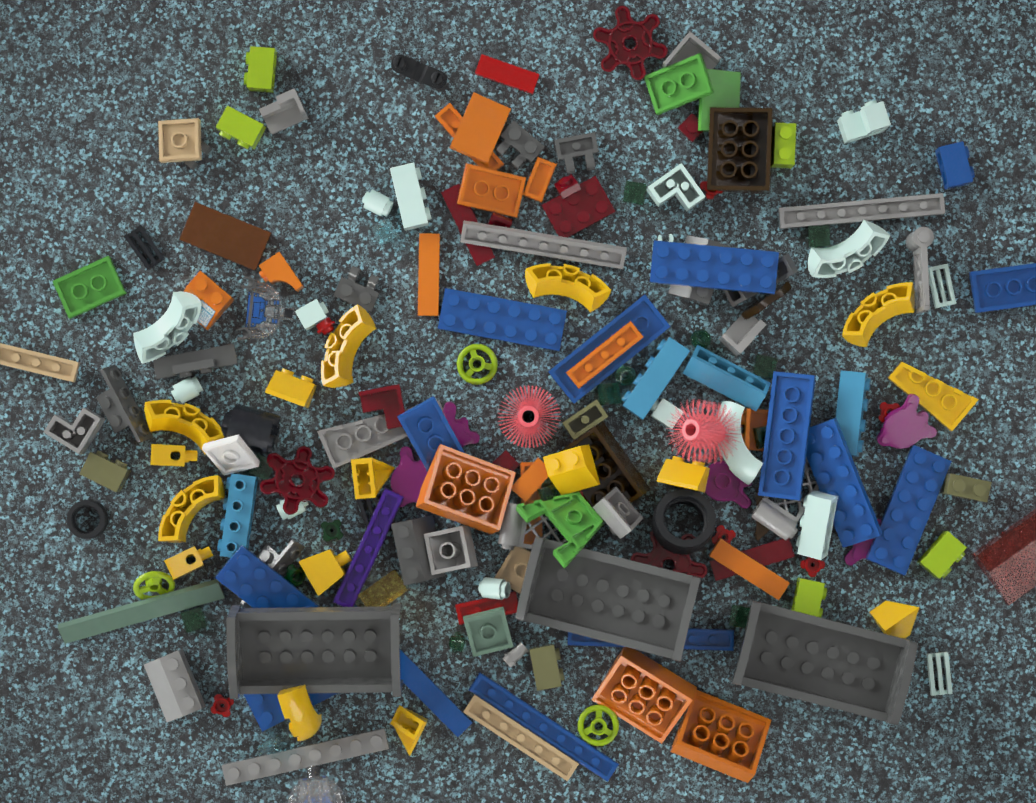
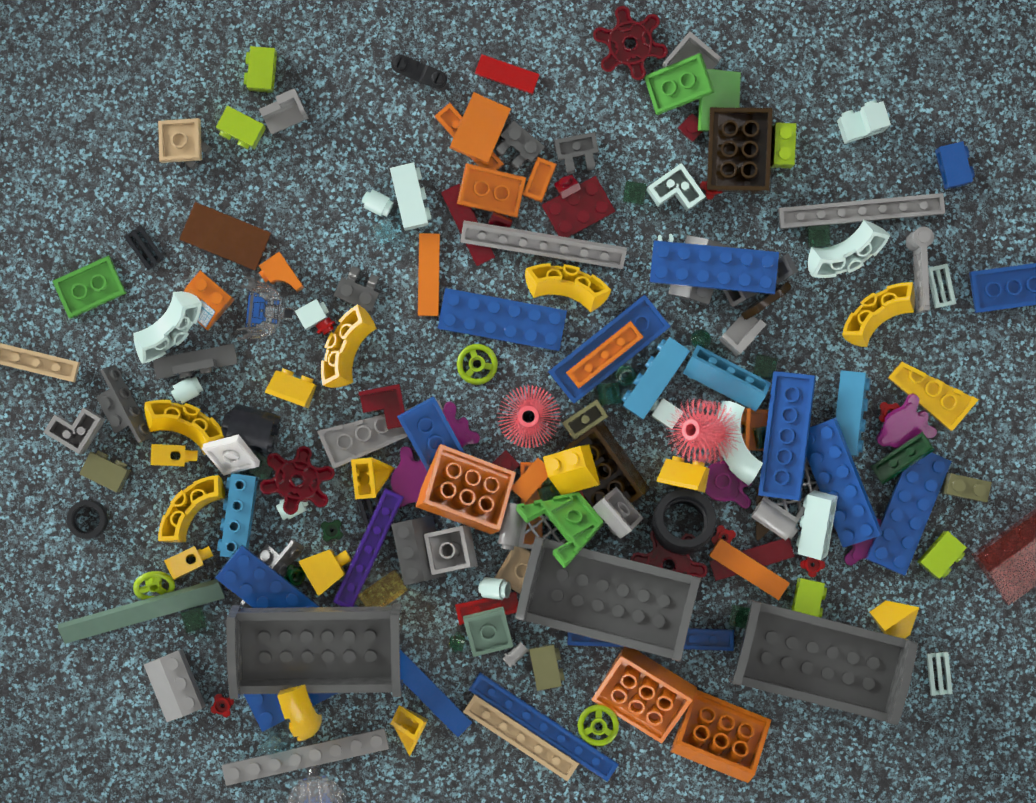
none -> dark green tile [870,432,935,484]

